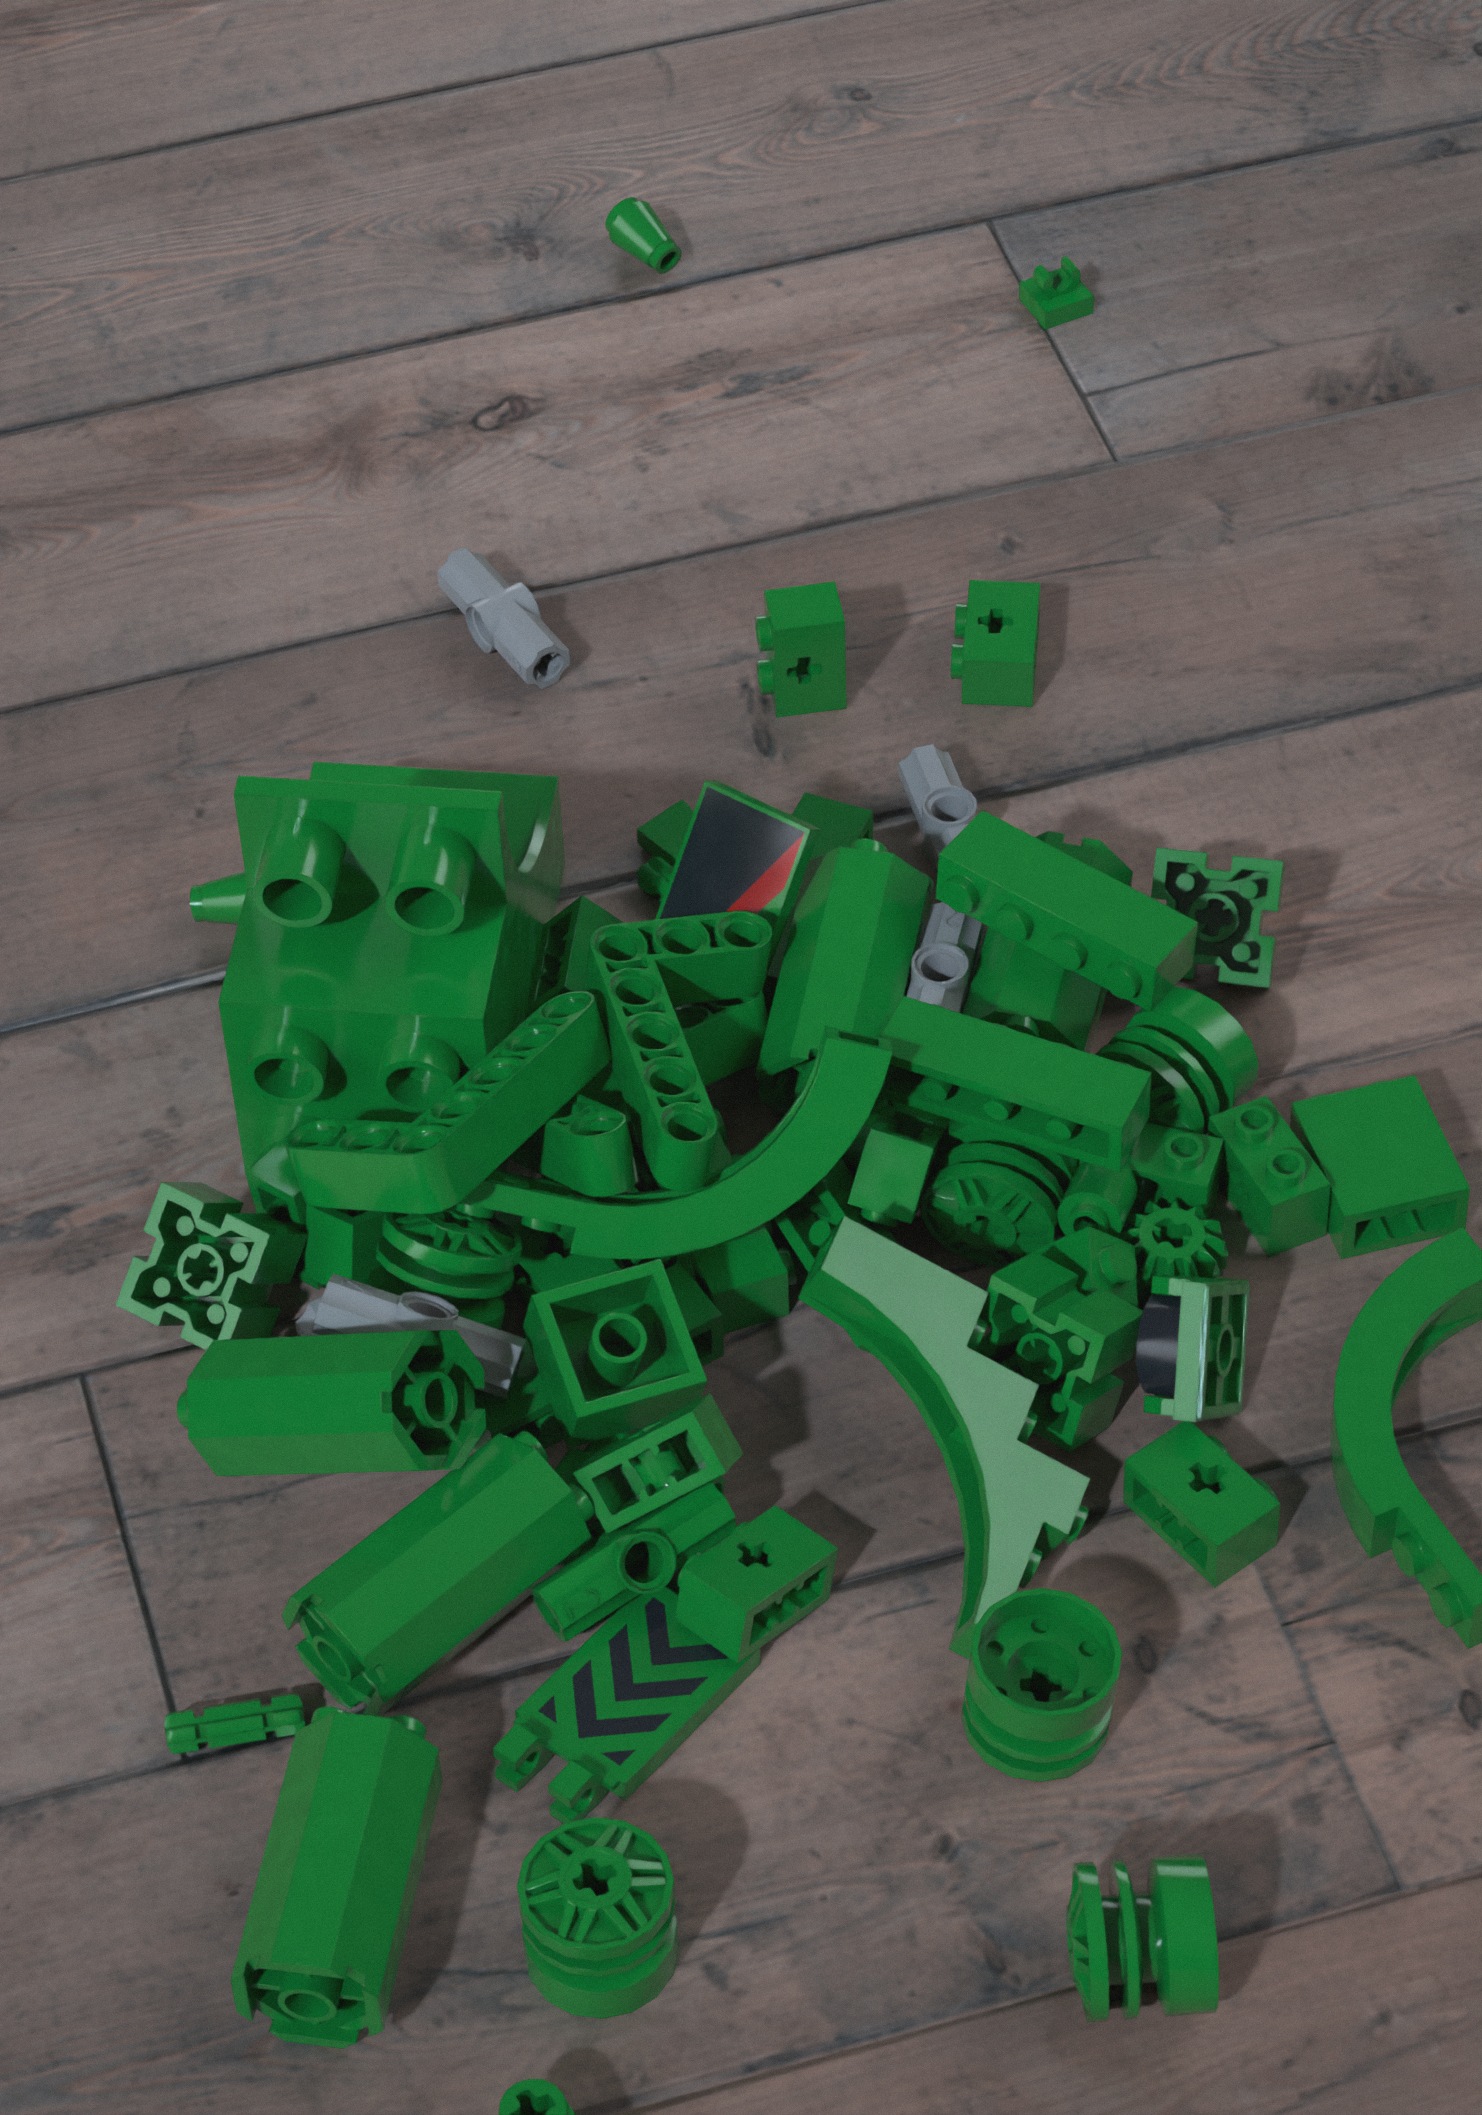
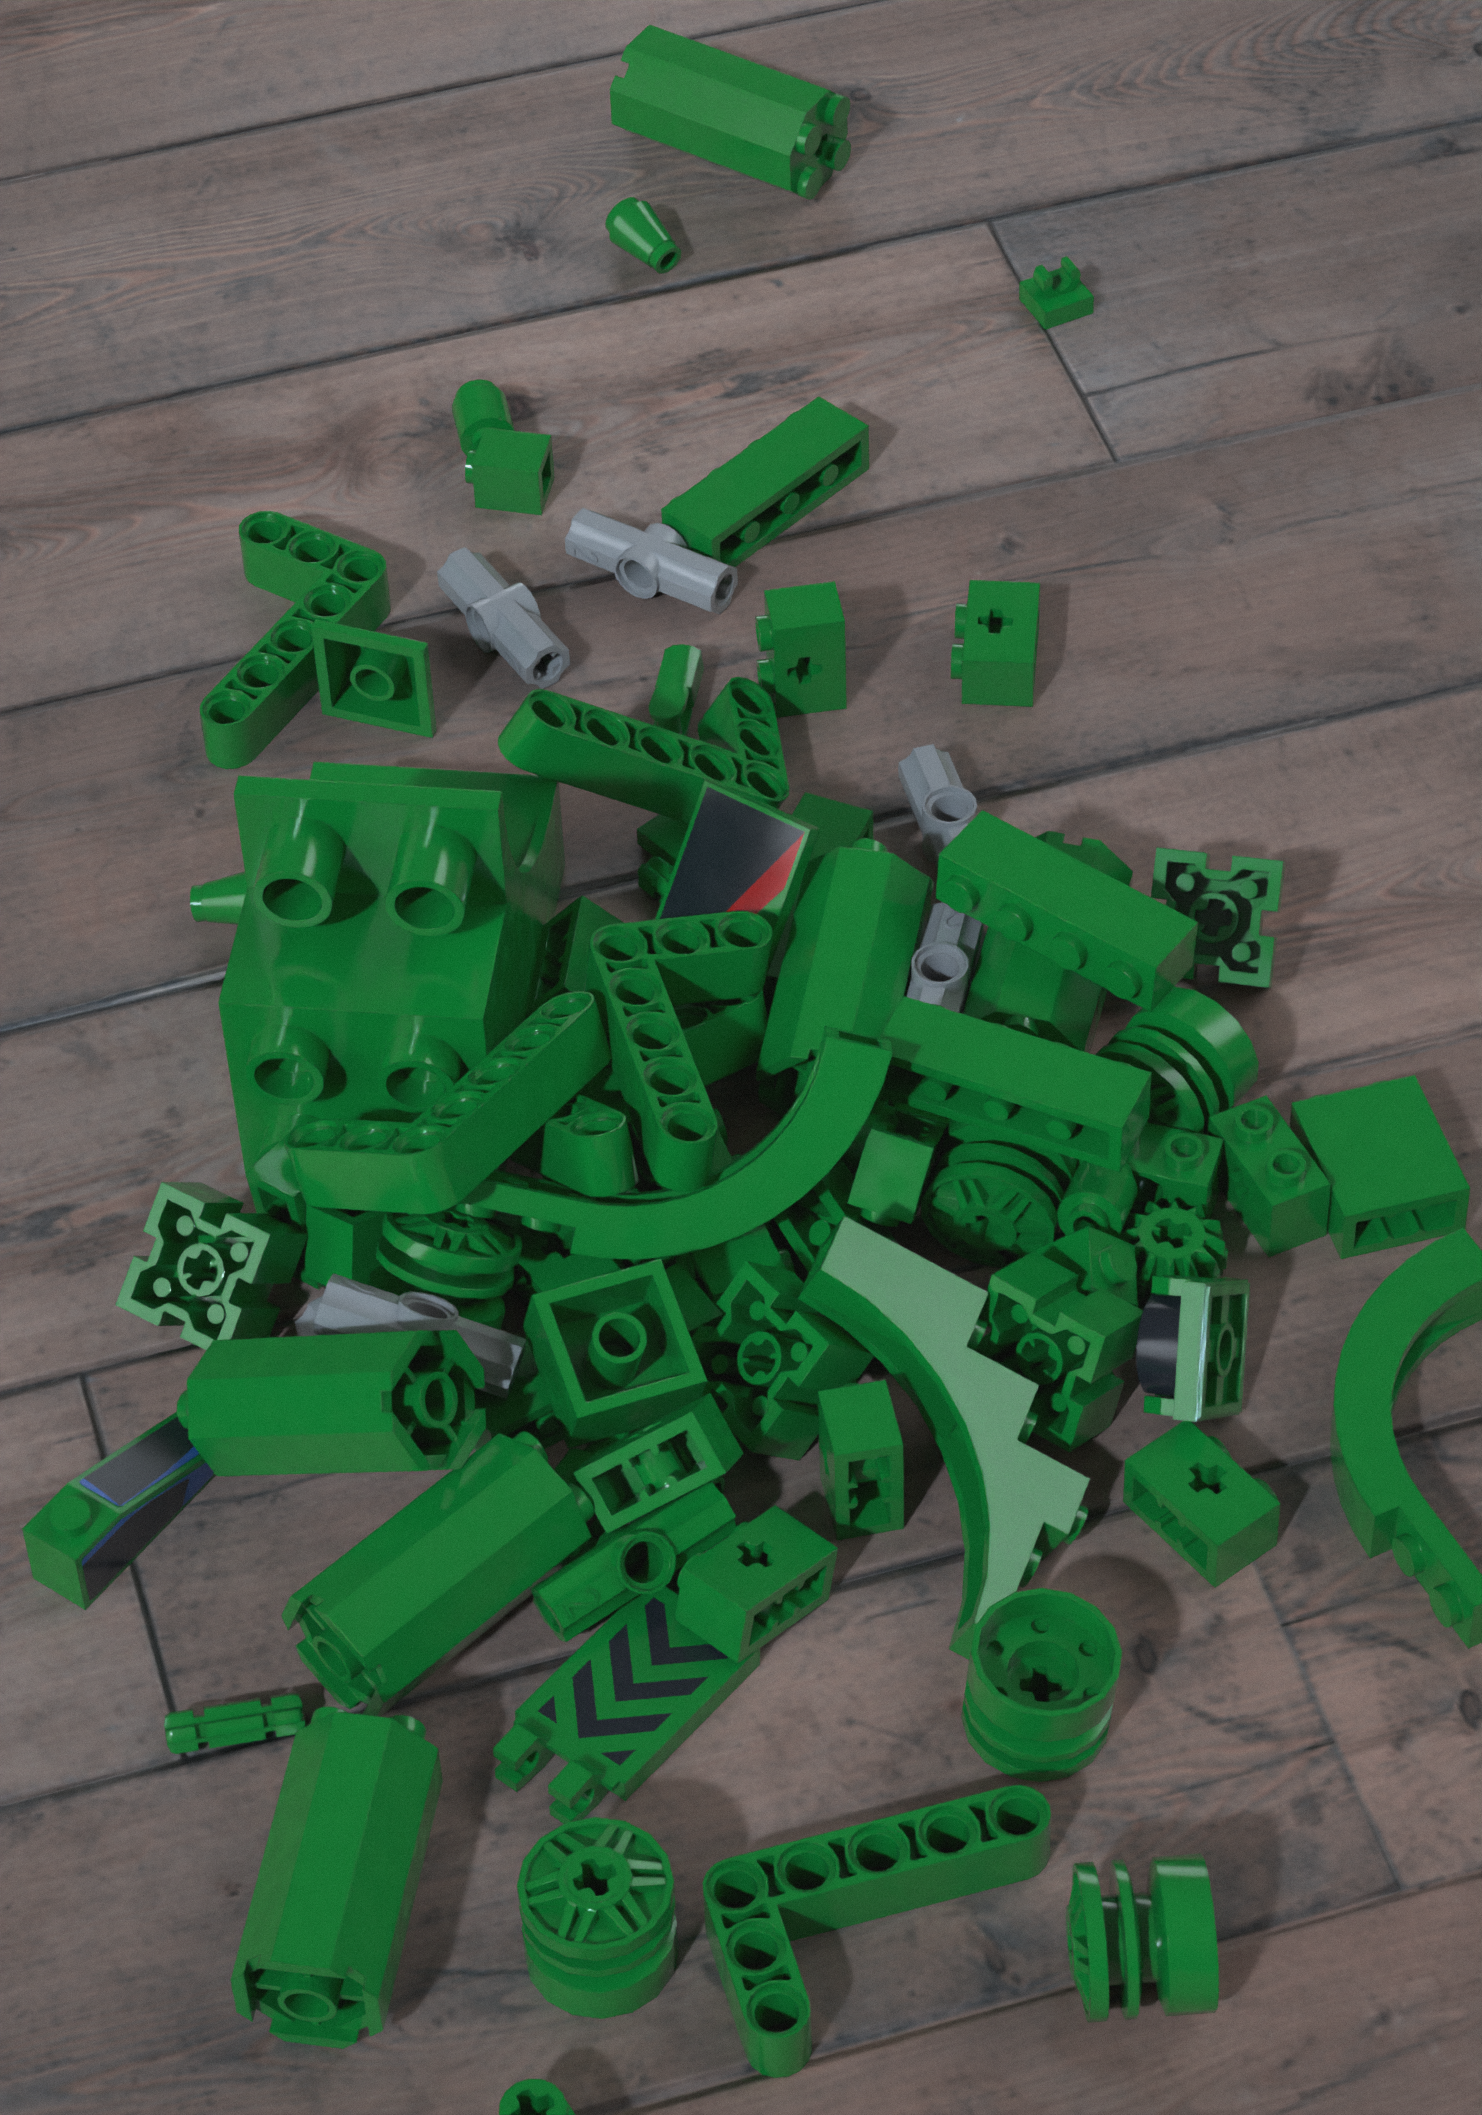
none -> slope [22,1411,216,1610]
none -> green beam [200,511,391,769]
none -> green slope [311,620,437,738]
none -> green brick [452,379,515,456]
none -> green brick [465,428,555,515]
none -> green beam [498,677,790,824]
none -> light grey piece [565,508,738,615]
none -> green brick [610,24,851,200]
none -> green bar [648,644,704,736]
none -> green brick [661,396,869,567]
none -> green brick [691,1261,874,1461]
none -> green beam [702,1785,1051,2078]
none -> green brick [818,1380,904,1540]

